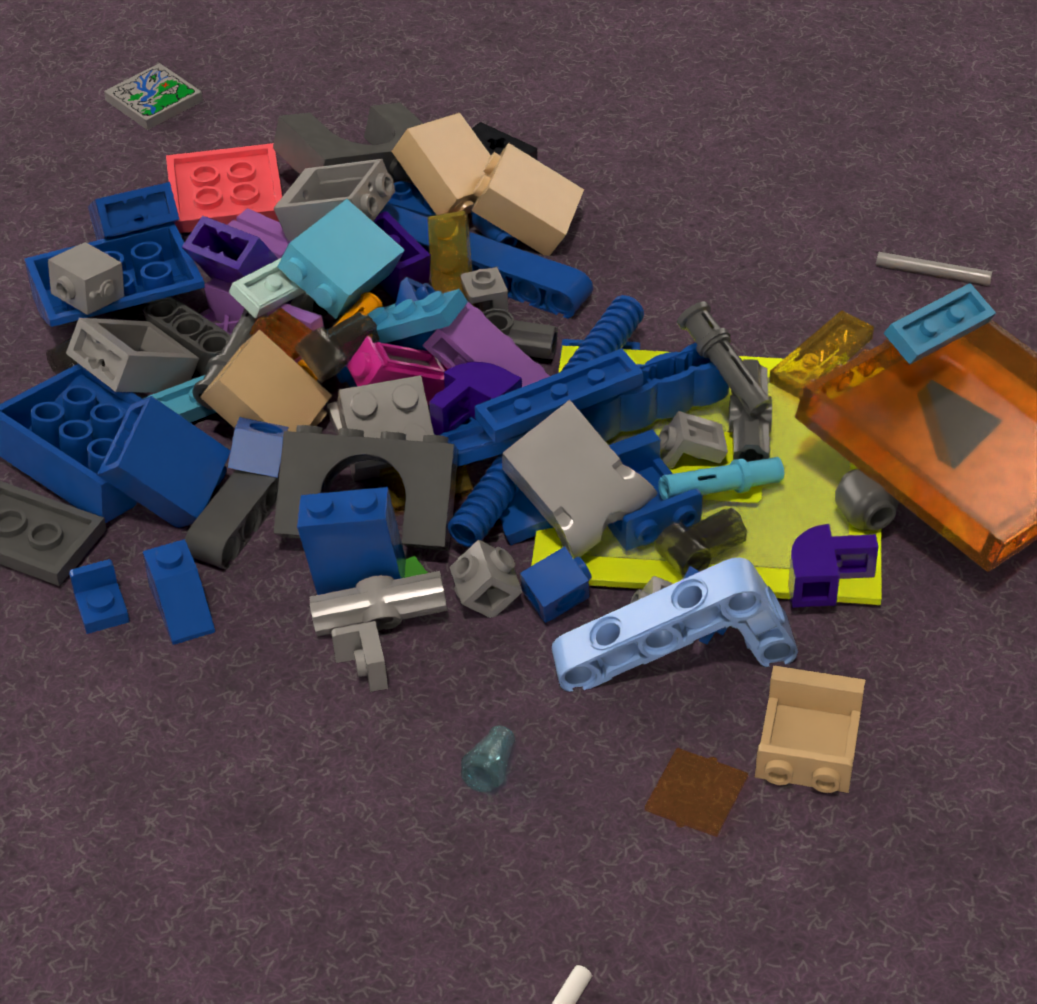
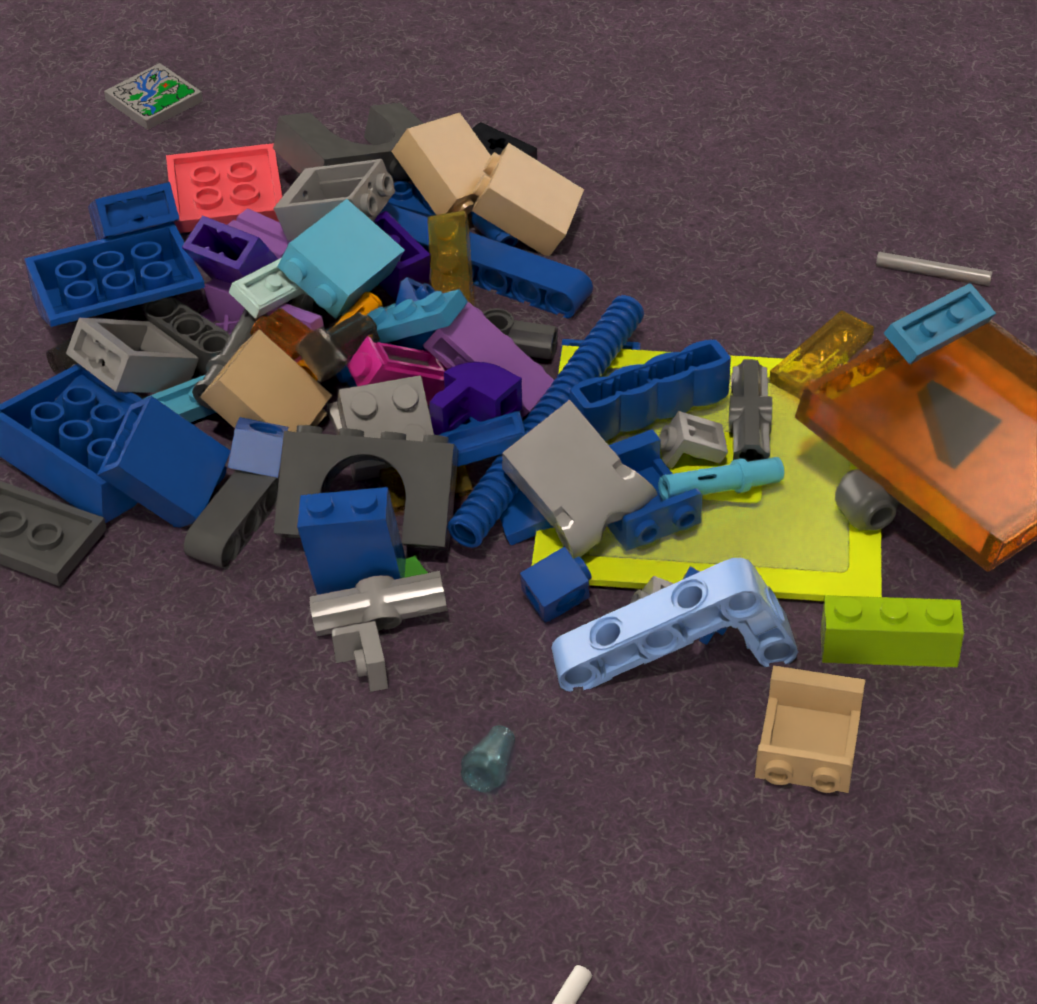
light grey head [48,242,124,315] -> none
blue bracket [69,559,130,634] -> none
blue slope [143,539,215,645] -> none
light grey brick [450,540,522,618] -> none
light grey bracket [461,267,508,312] -> none
blue plate [475,348,643,444] -> none
clear orange piece [644,748,748,837] -> none
clear smoke piece [655,508,747,577] -> none
dark grey pin [677,301,772,417] -> none
dark purple brick [788,524,879,608] -> none
none -> lime brick [821,595,964,667]

